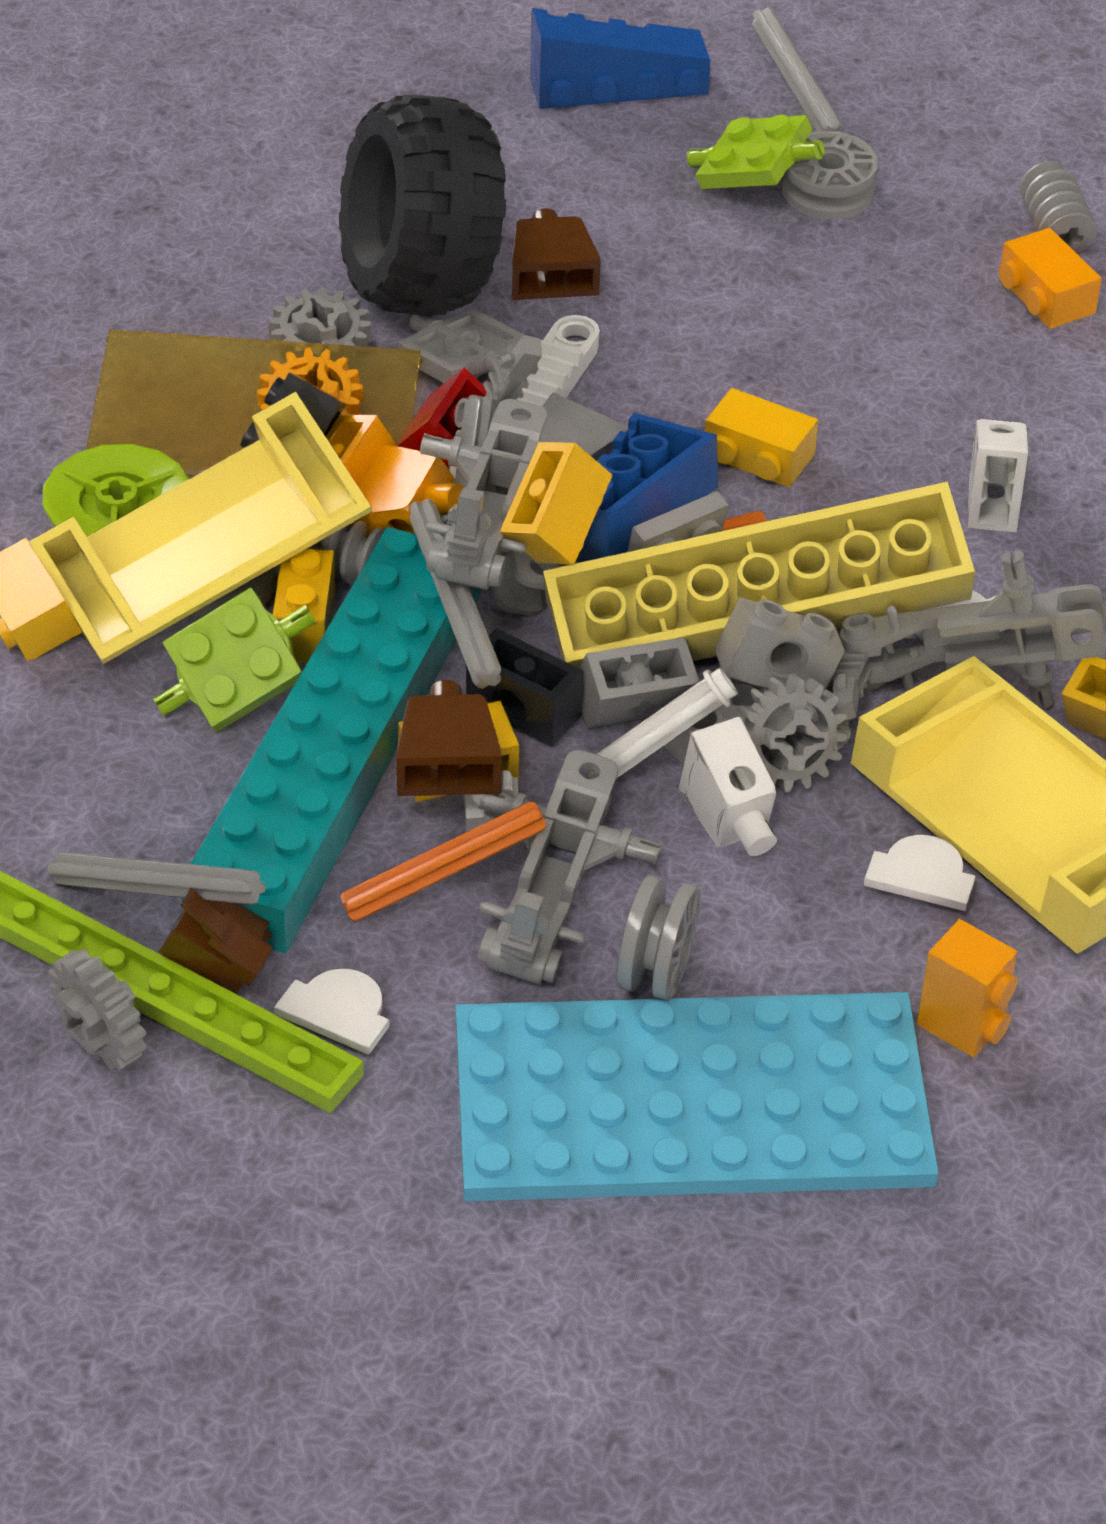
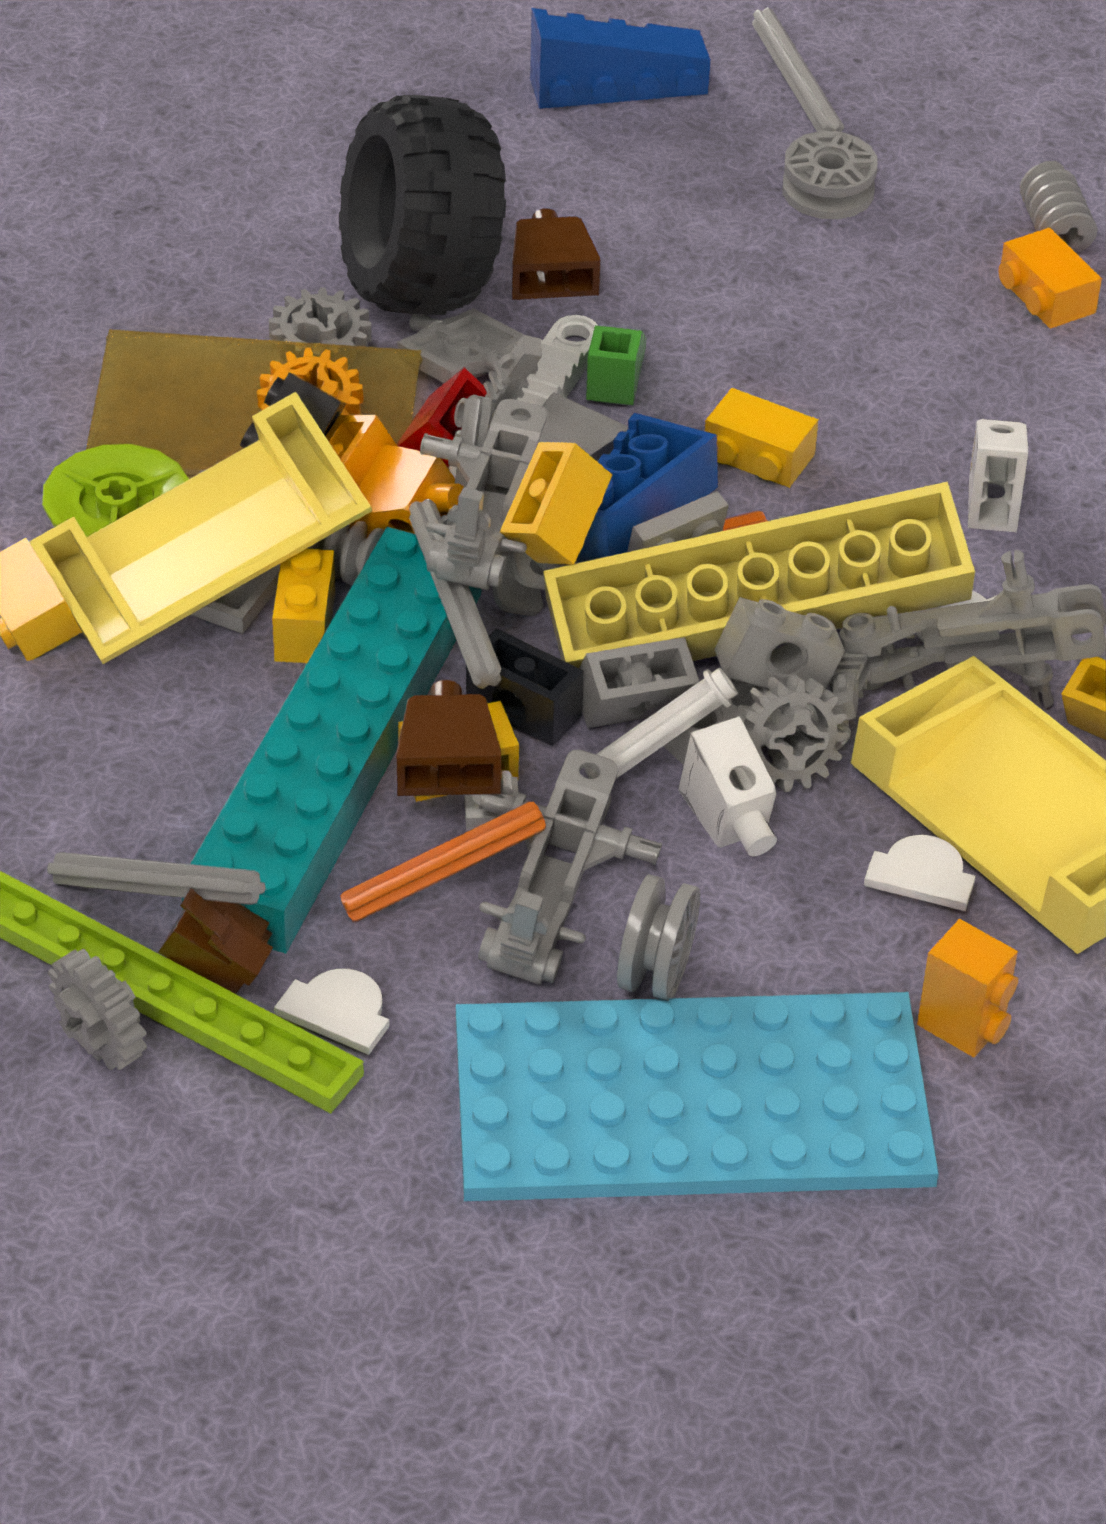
lime plate [153,587,317,732] -> none
lime plate [686,114,825,189] -> none
none -> bright green slope [586,325,647,405]

